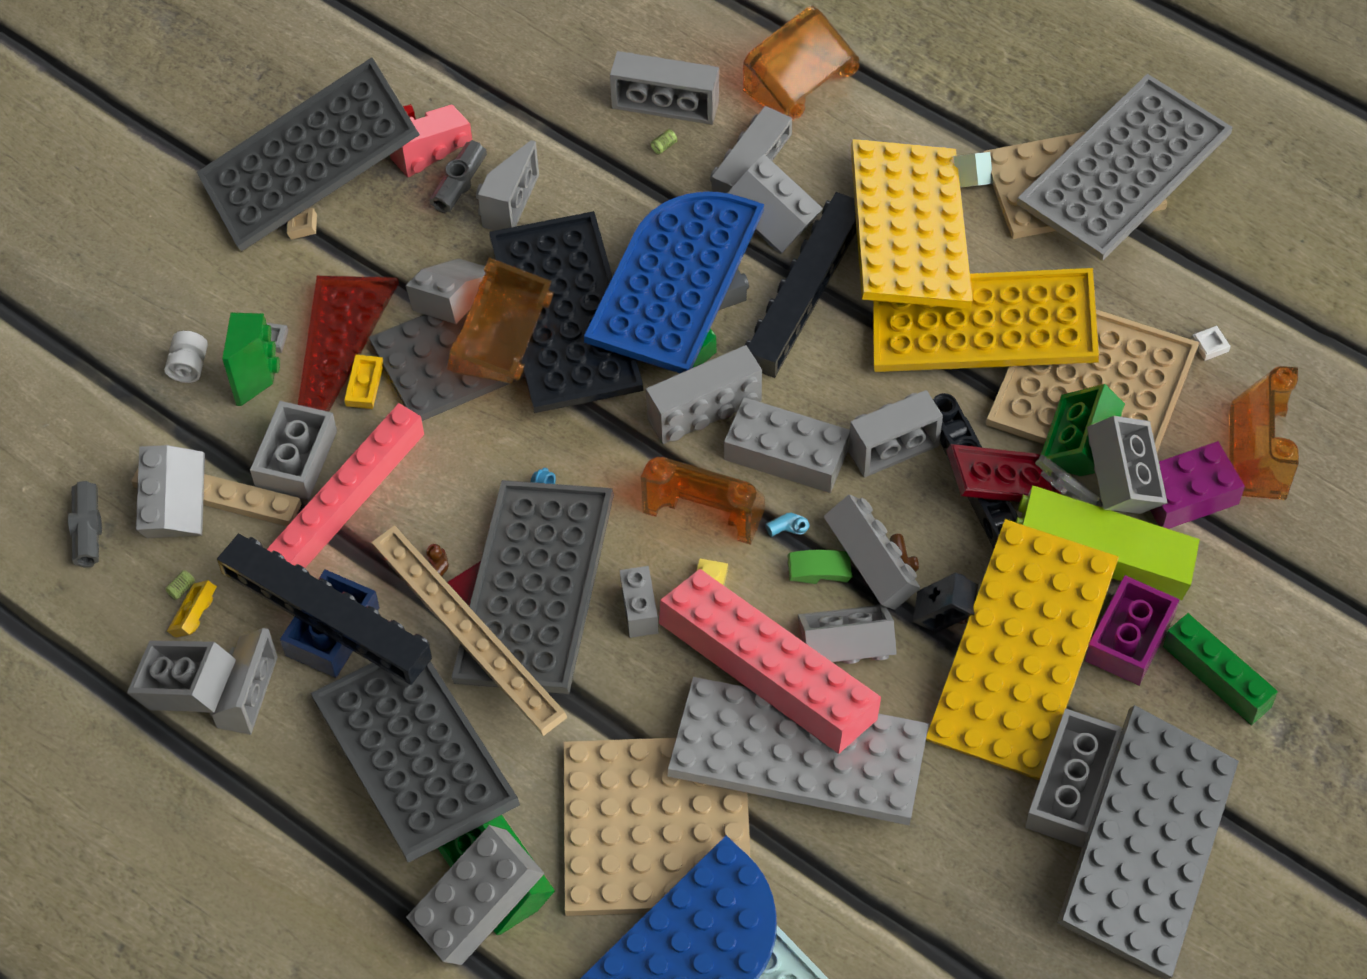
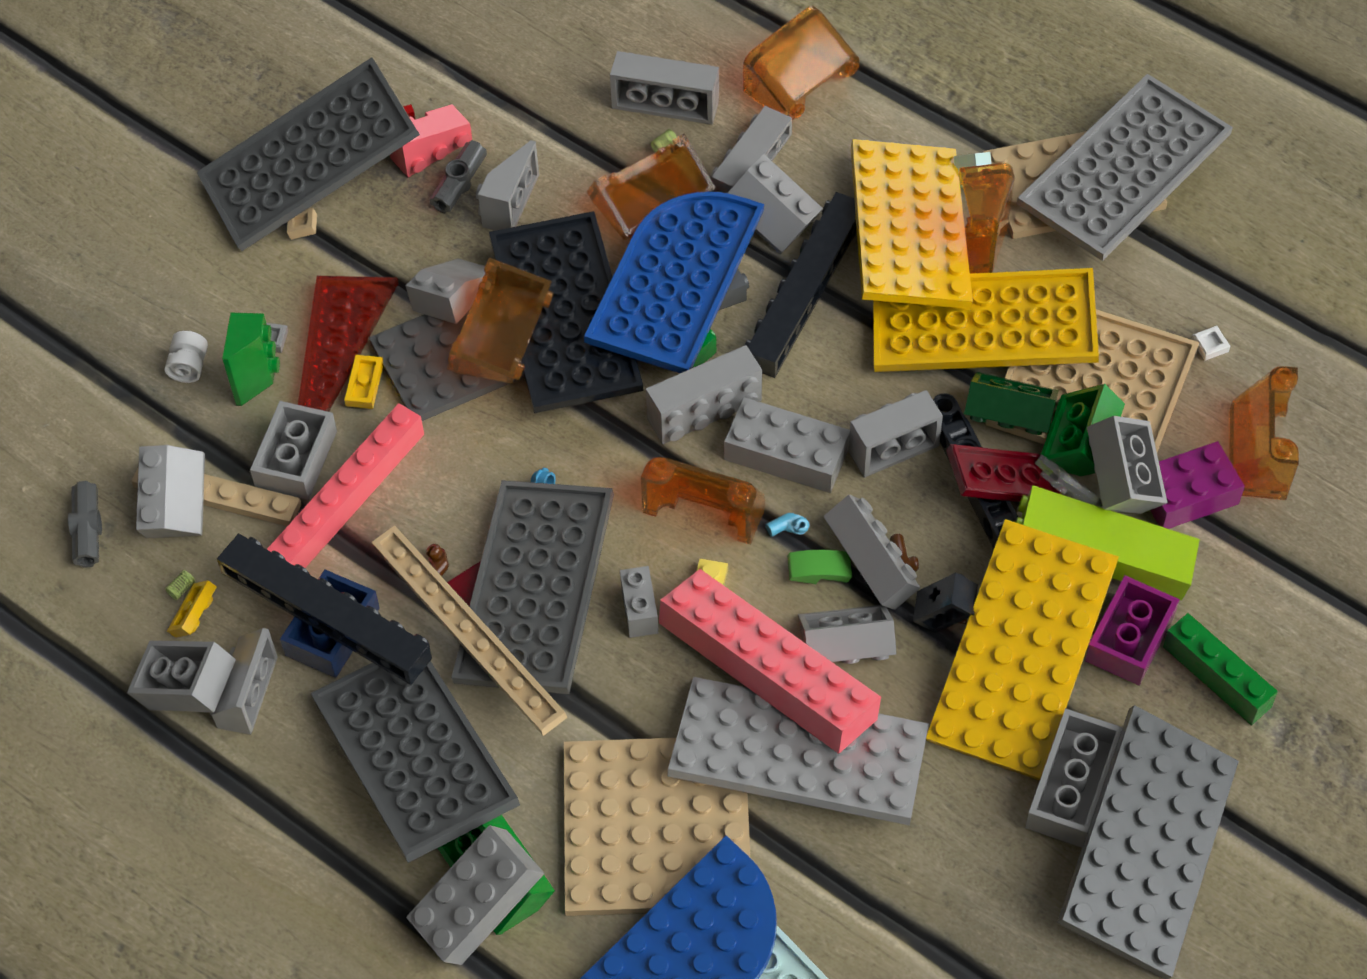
none -> clear orange windscreen [587,134,716,240]
none -> clear orange windscreen [959,163,1015,274]
none -> dark green slope [964,372,1059,435]

